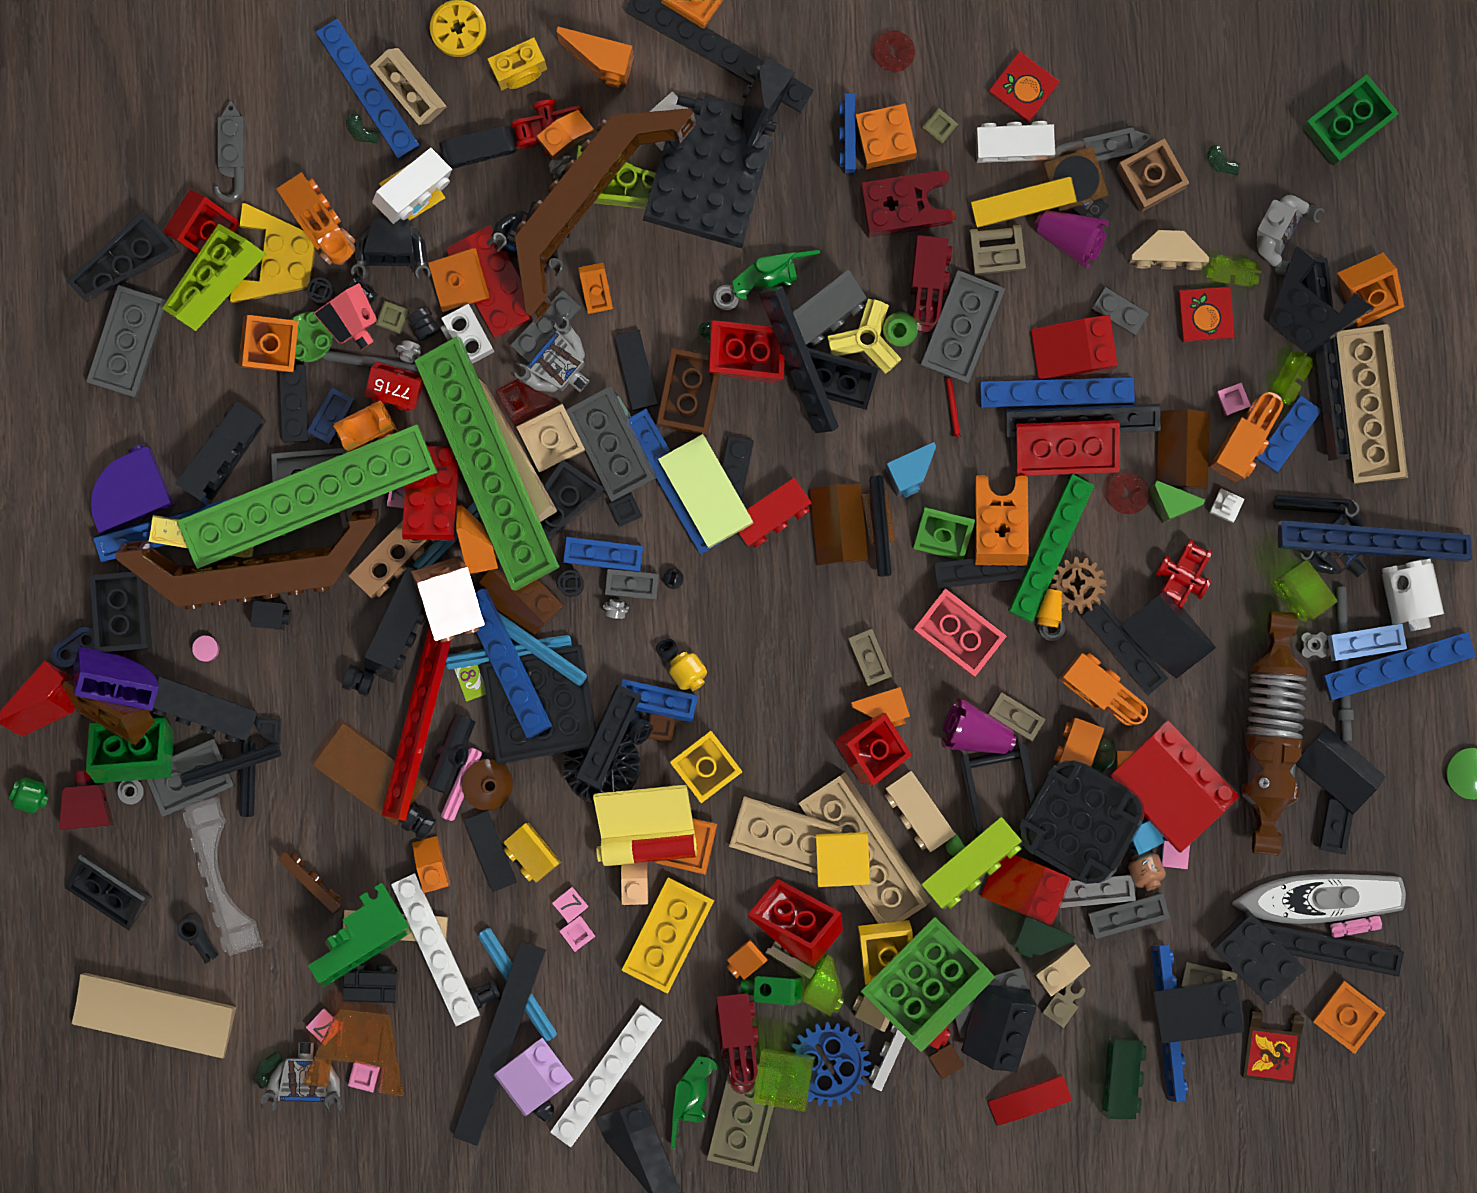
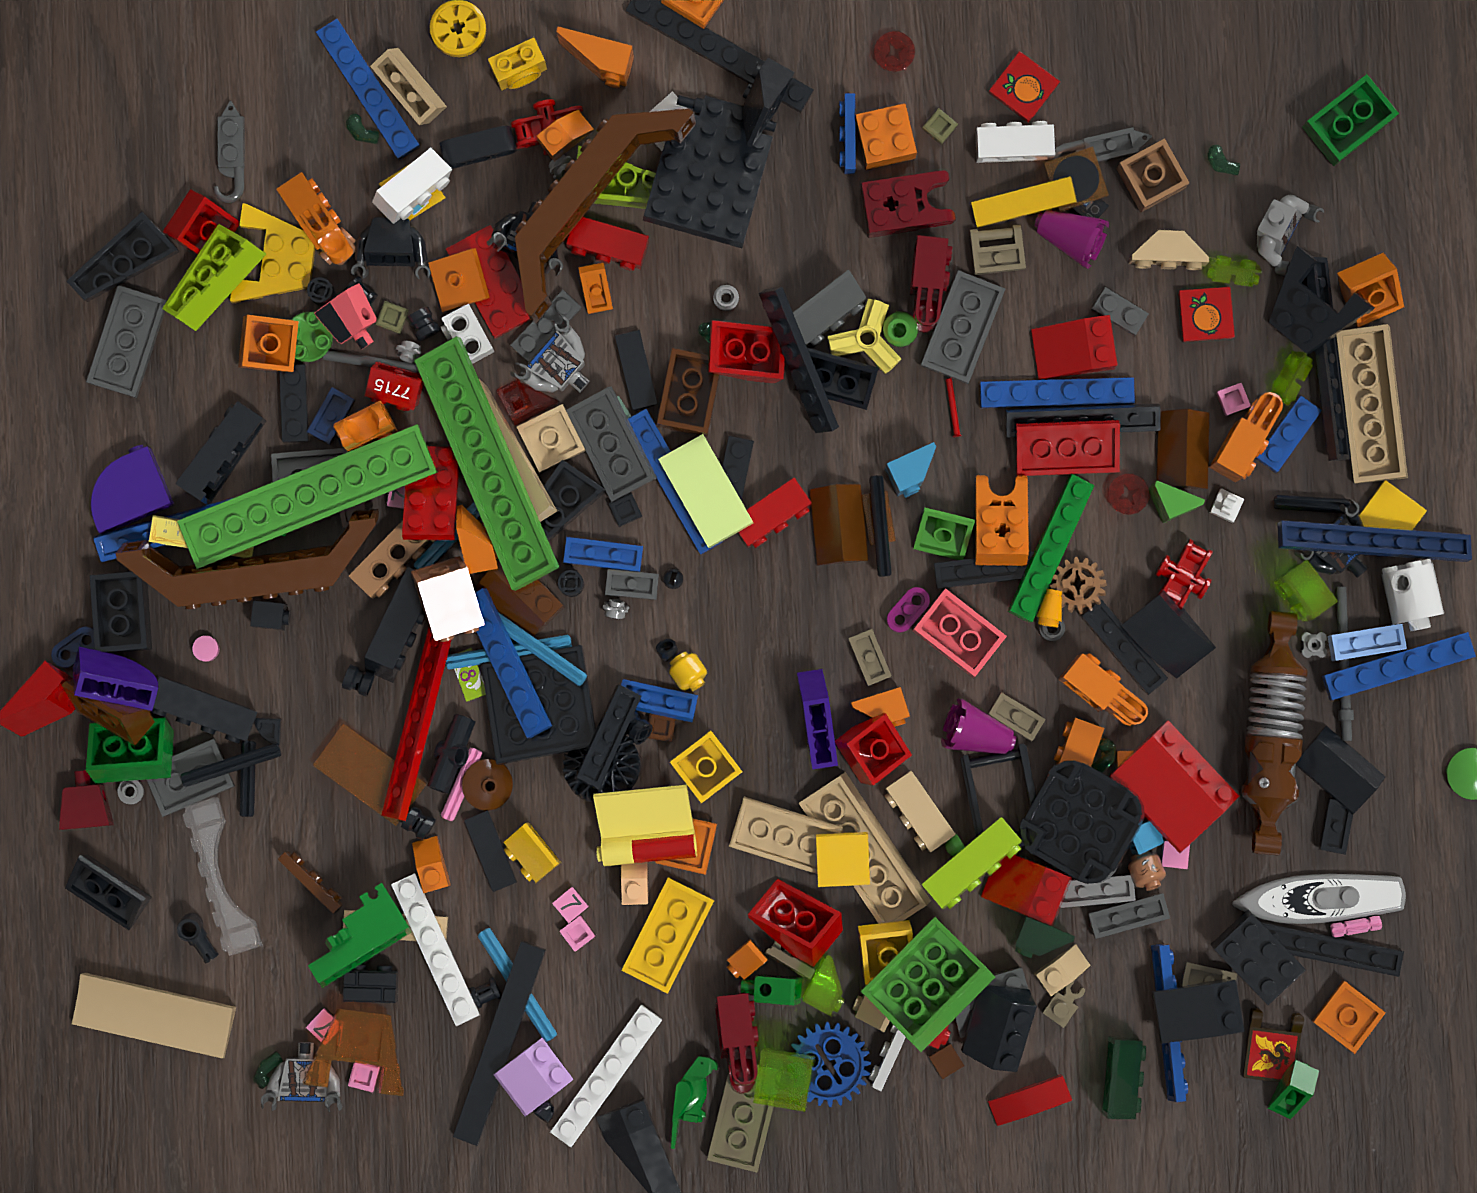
green head [8,777,49,814] -> none
green animal [731,250,820,300] -> none
none -> red brick [566,217,649,271]
none -> dark purple brick [797,669,838,769]
none -> magenta plate [887,587,930,633]
none -> green slope [1268,1060,1319,1119]
none -> yellow tile [1359,480,1427,530]

